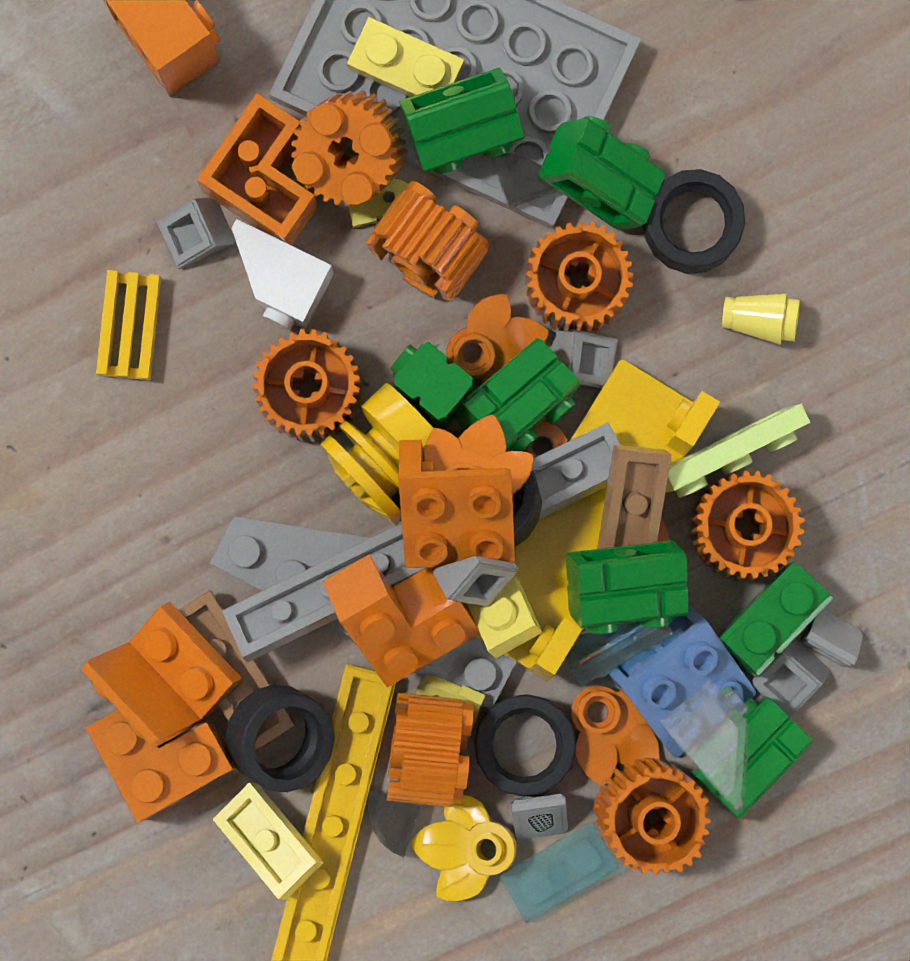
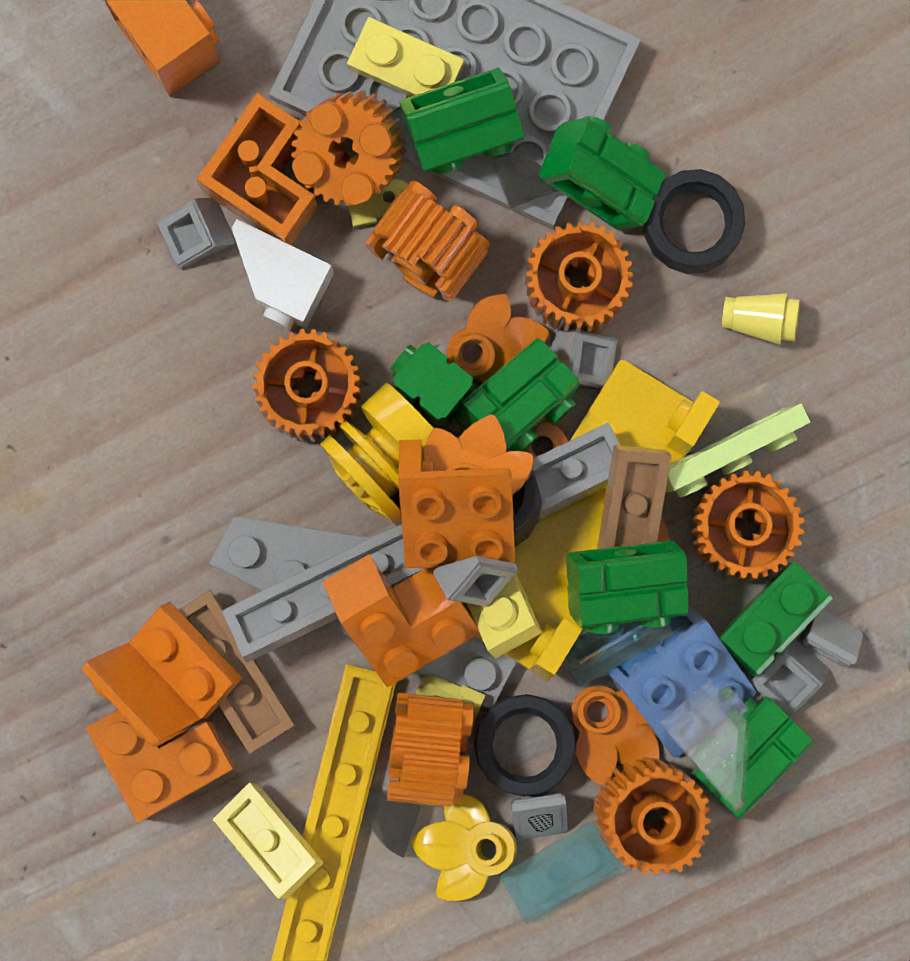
yellow tile [96,270,162,381] -> none
black tyre [226,684,335,793] -> none

